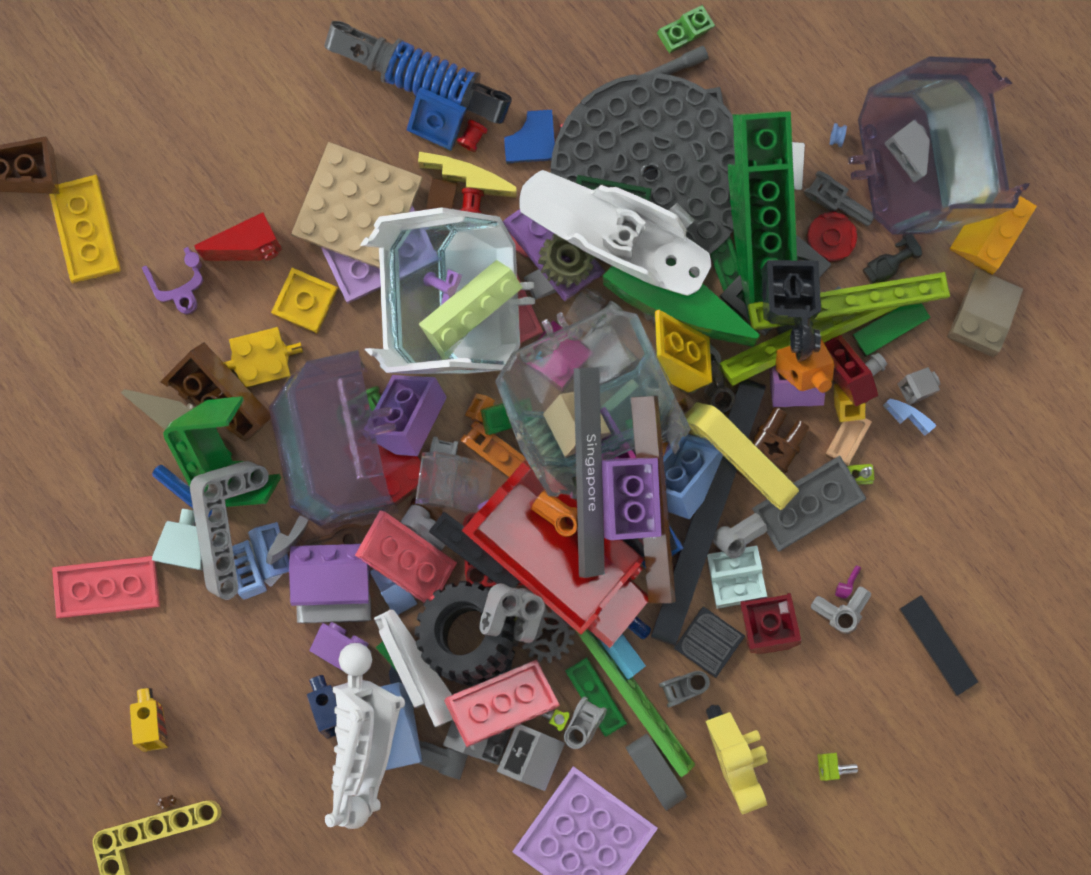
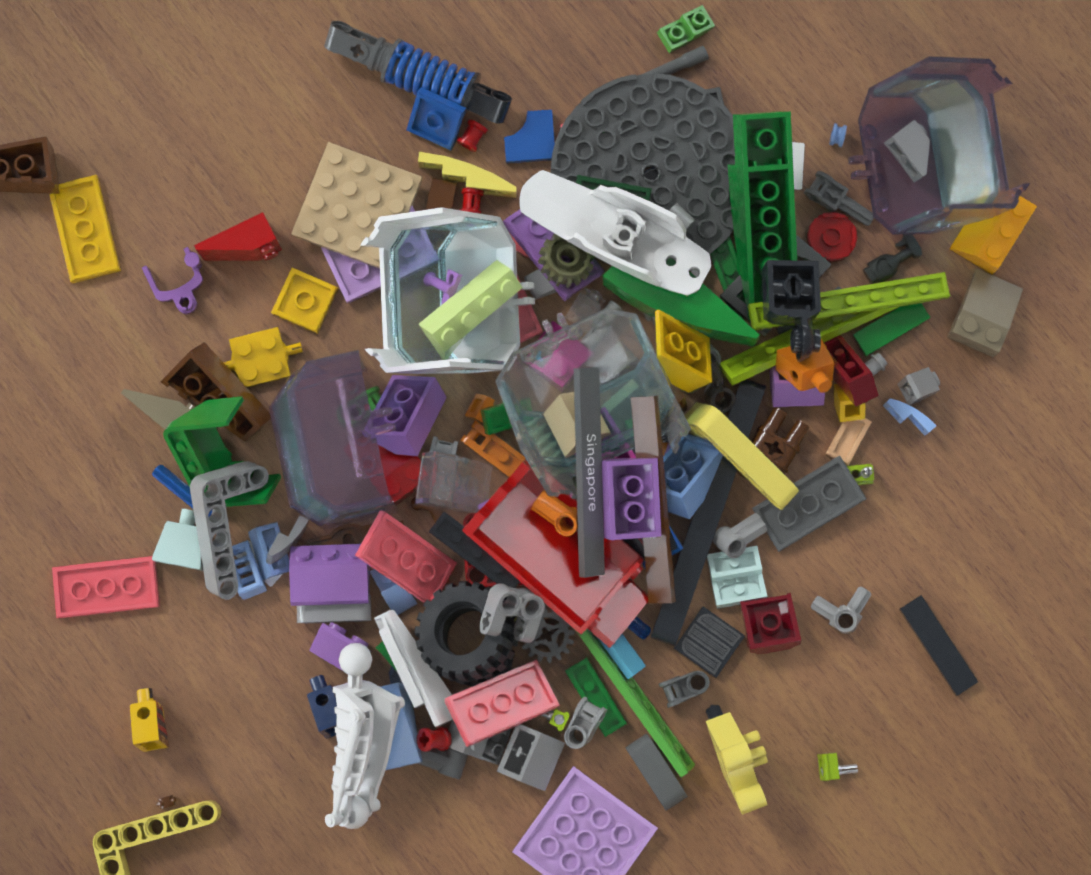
light grey piece [401,505,445,551] -> none
magenta hand [835,565,861,599] -> none
none -> red bush [417,727,452,752]

